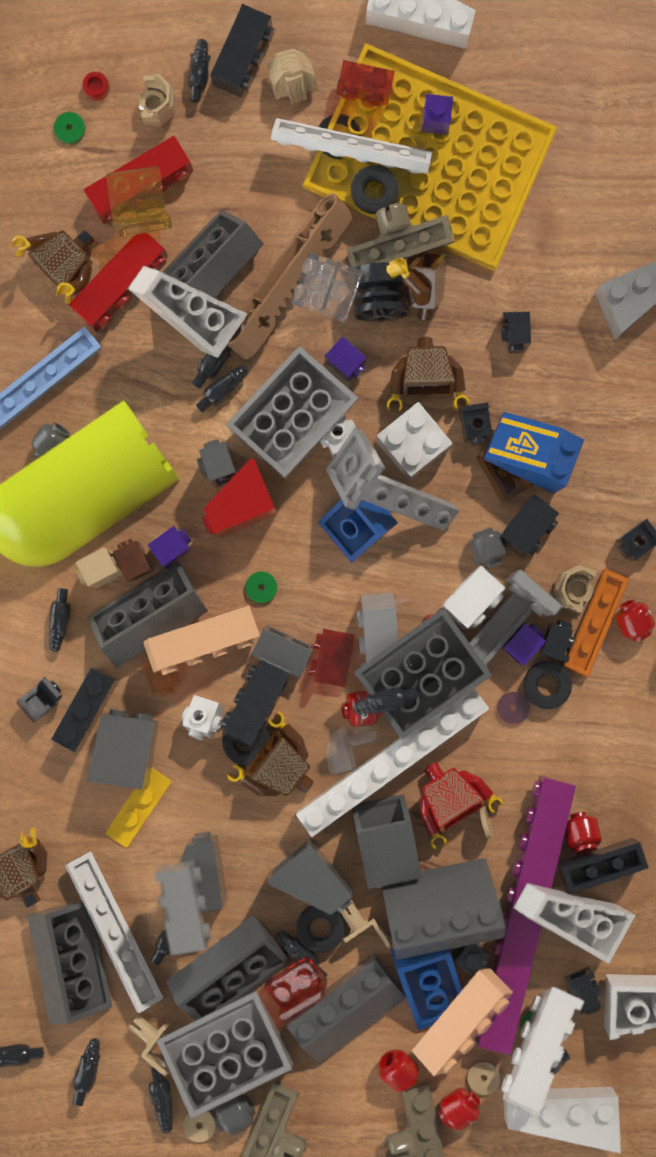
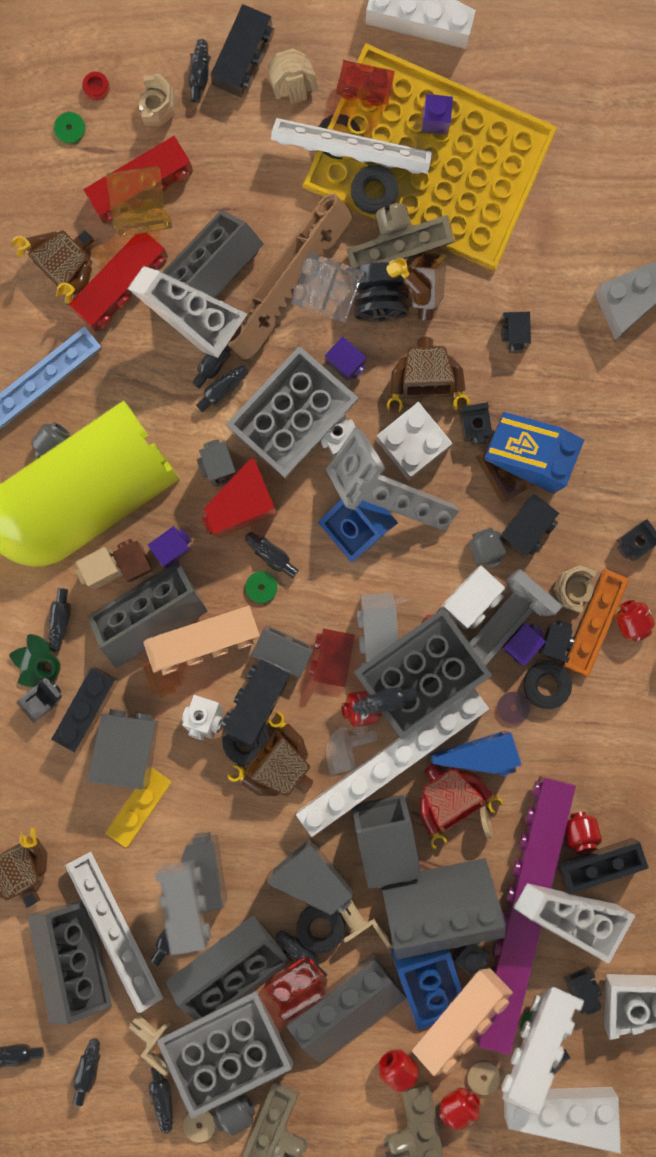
none -> dark green plate [9,634,61,687]
none -> black piece [245,532,299,579]
none -> blue slope [429,730,522,776]

